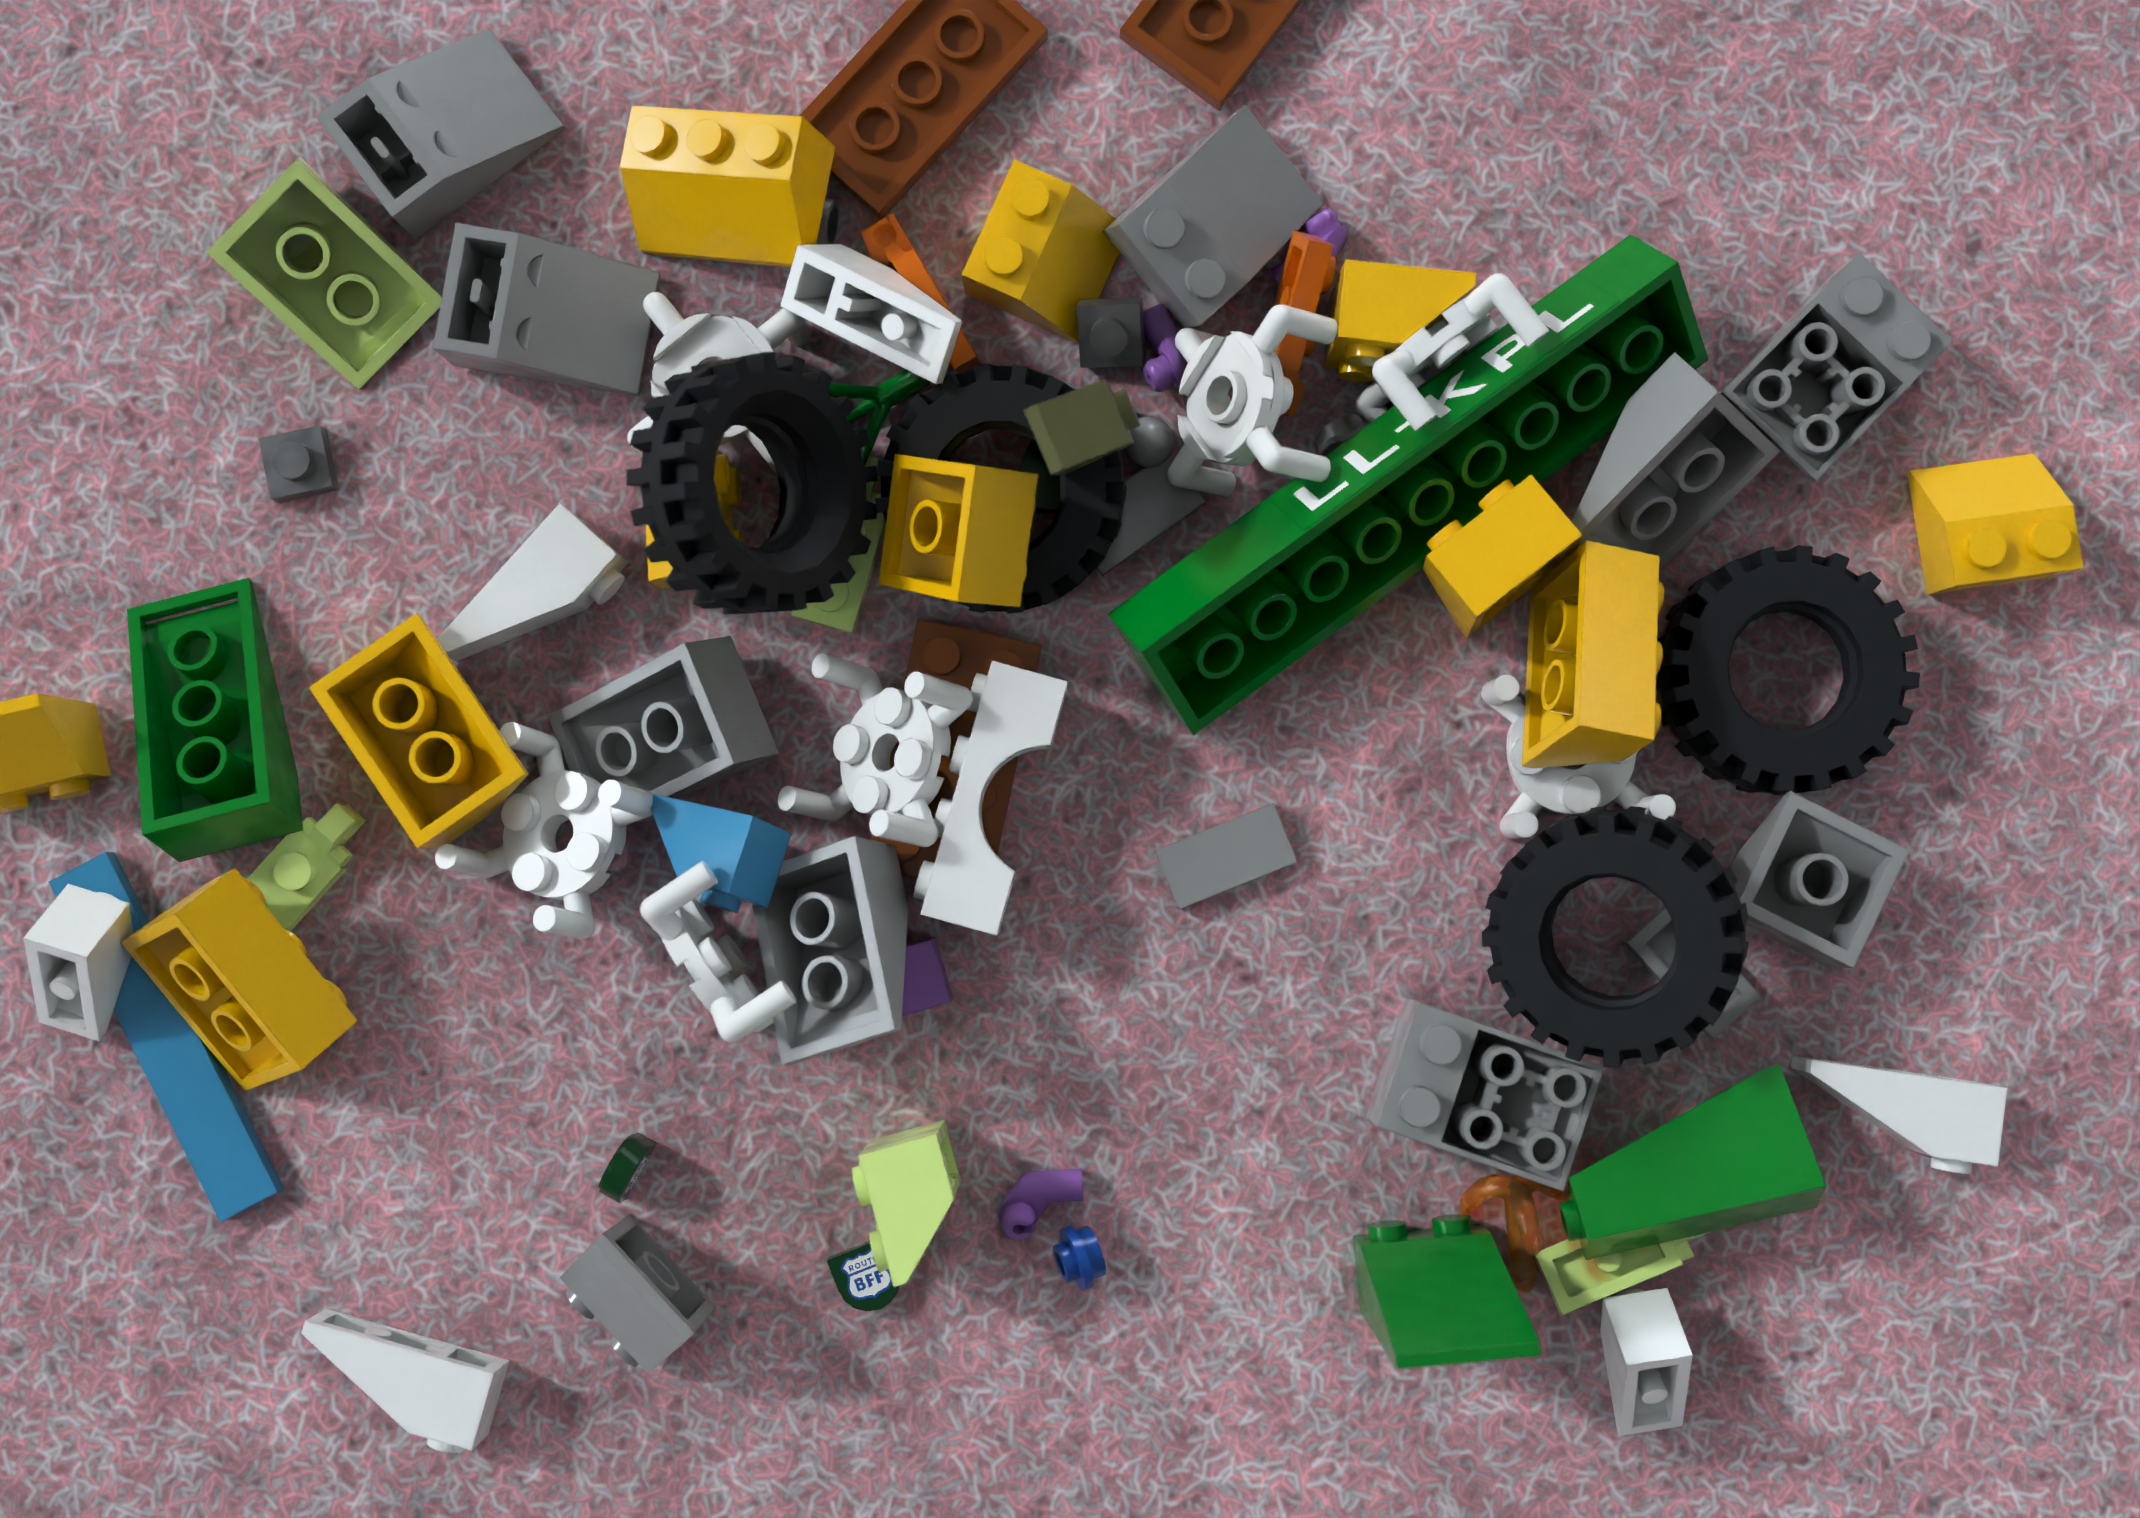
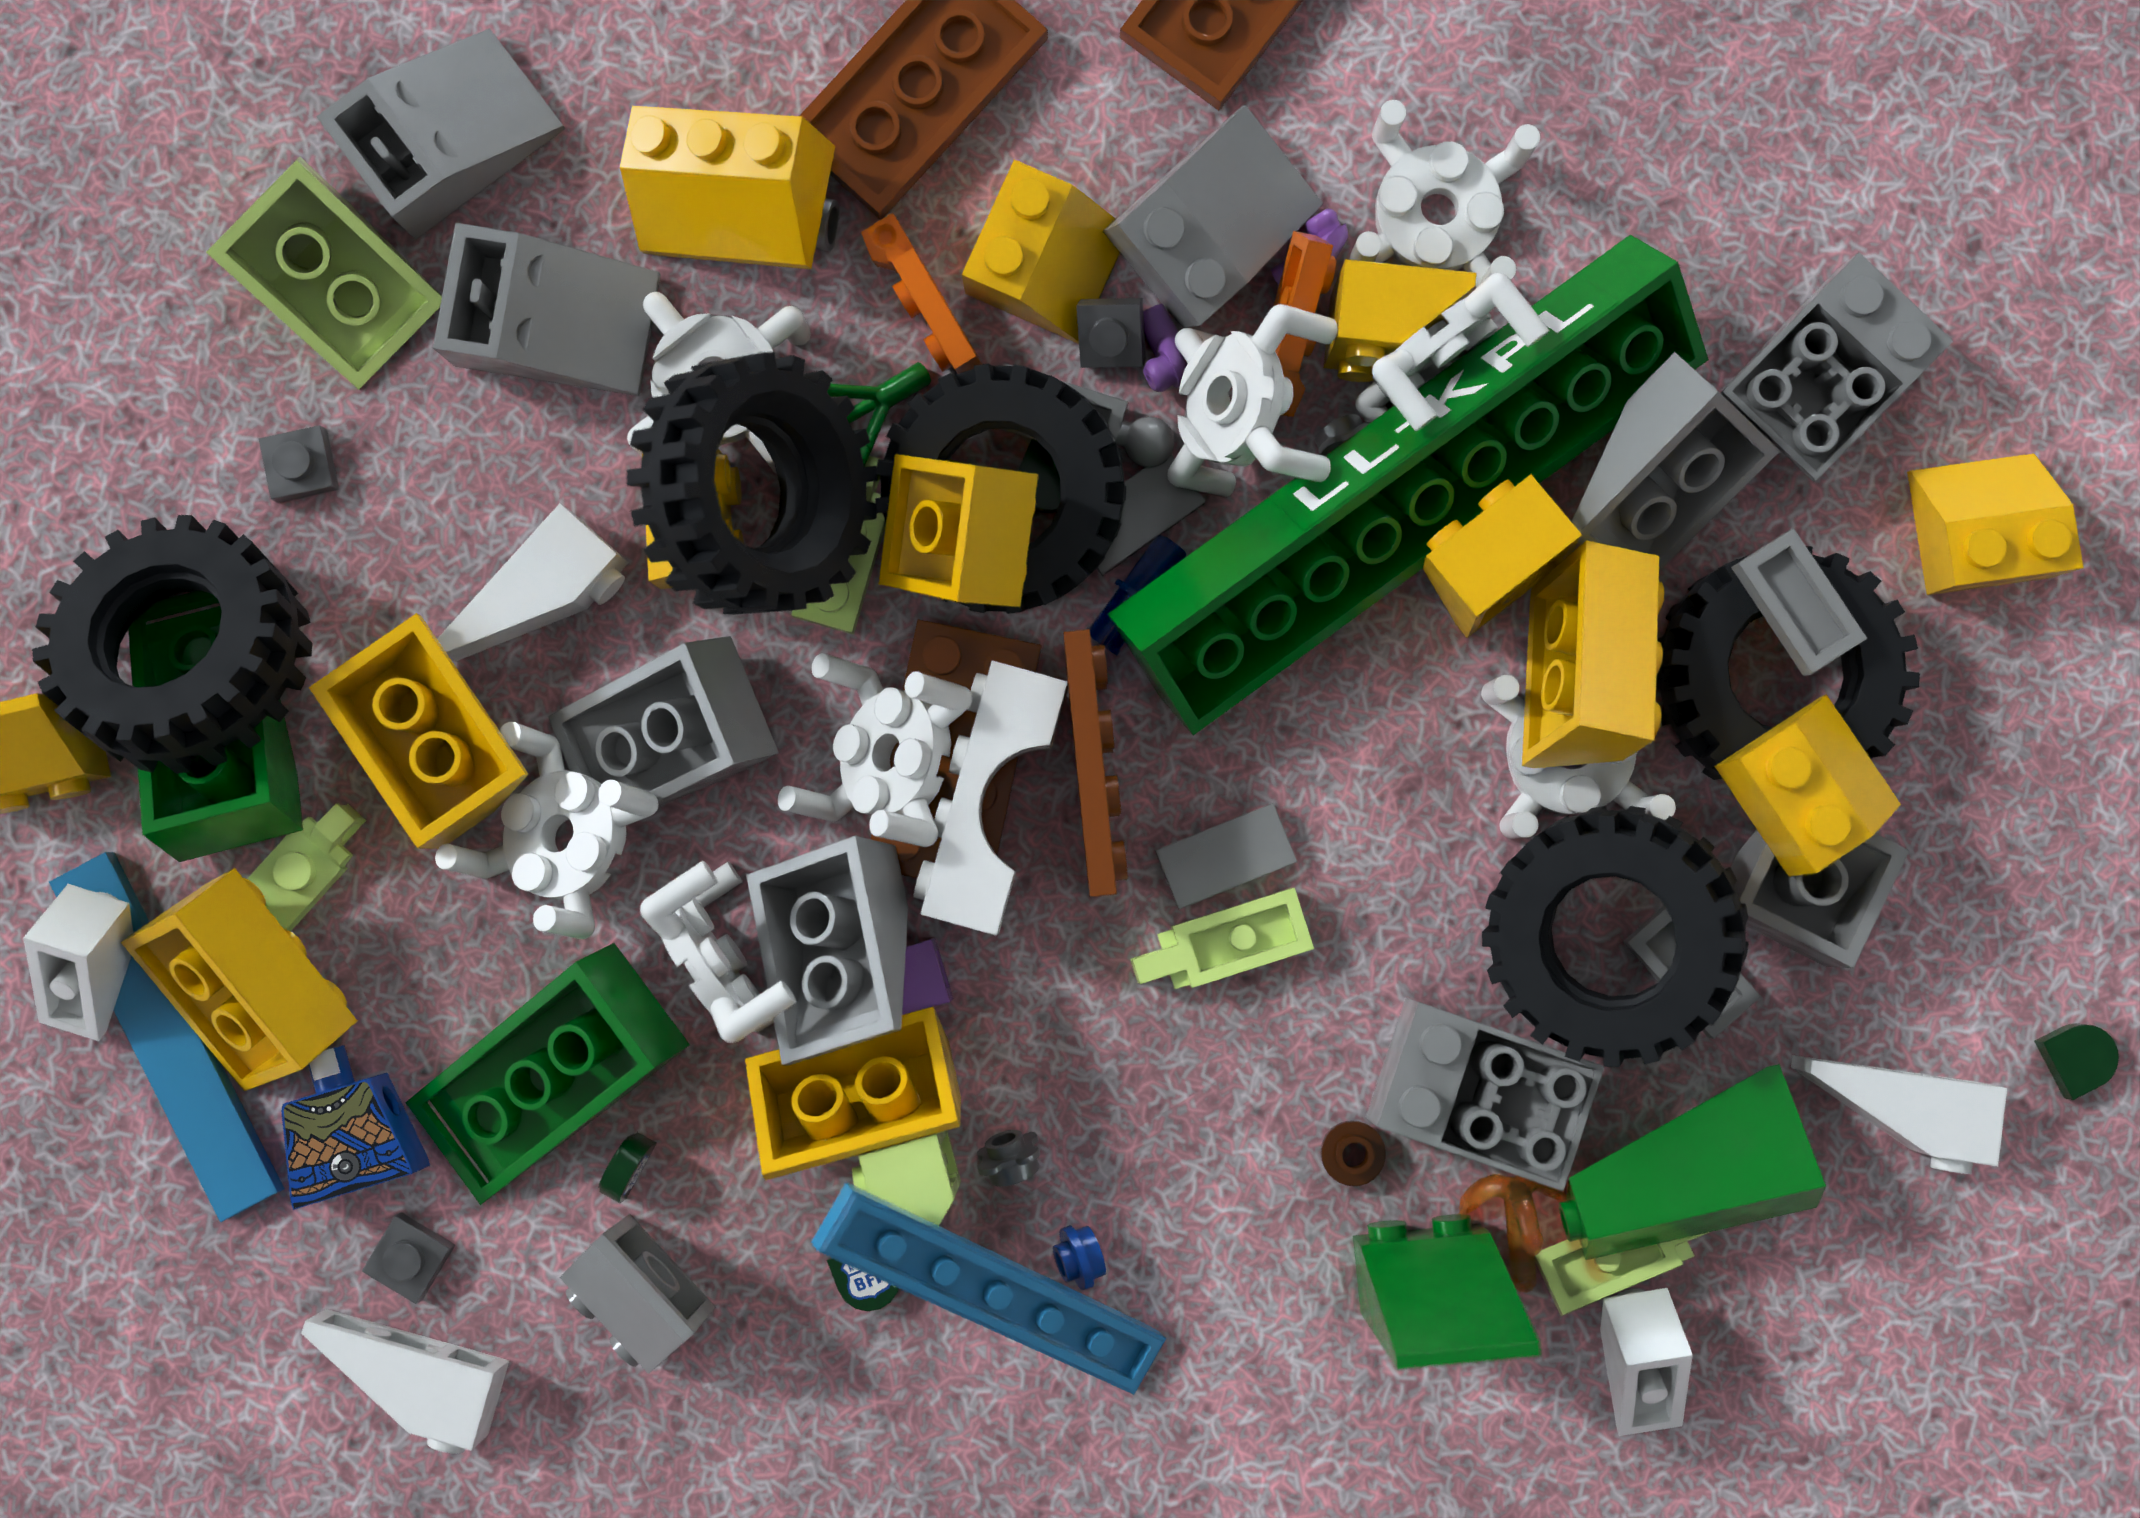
dark azure slope [651,794,792,913] -> none
white slope [780,244,963,384] -> none
medium lavender arm [998,1168,1083,1240] -> none
olive slope [1024,380,1140,476] -> none
none -> black tyre [32,515,313,774]
none -> torso [281,1045,430,1210]
none -> flat silver plate [361,1212,455,1304]
none -> green slope [405,943,690,1205]
none -> yellow slope [745,1006,961,1180]
none -> dark azure tile [811,1182,1166,1395]
none -> flat silver plate [977,1130,1040,1187]
none -> dark orange plate [1063,629,1128,897]
none -> clear blue axle [1087,535,1187,656]
none -> yellowish green hinge [1130,888,1314,989]
none -> reddish brown plate [1320,1121,1386,1186]
none -> white plate [1349,100,1540,288]
none -> yellow slope [1715,694,1901,876]
none -> light grey tile [1731,528,1867,676]
none -> dark green tile [2034,1023,2119,1100]

